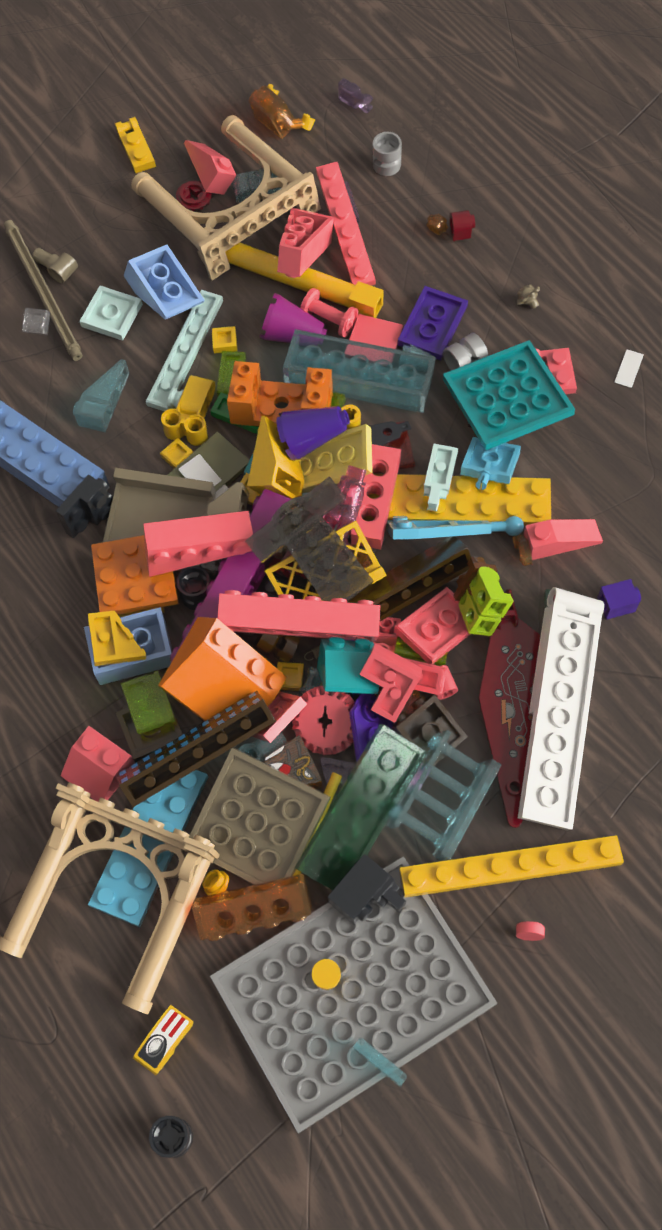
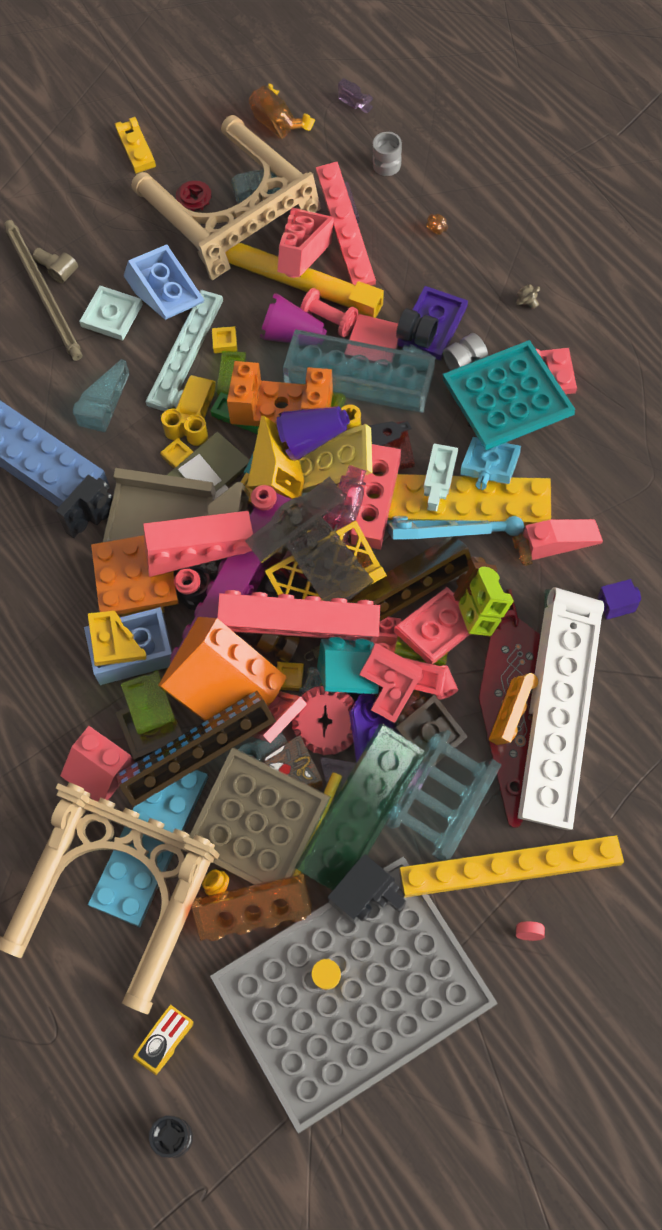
clear plate [22,308,50,335] -> none
coral slope [184,140,236,195] -> none
clear light blue tile [353,1038,407,1088] -> none
dark red plate [449,210,475,241] -> none
white sticker [615,349,644,388] -> none
none -> coral plate [174,569,201,594]
none -> coral plate [251,485,277,511]
none -> black wheel [396,308,439,349]
none -> light orange plate [489,673,538,745]

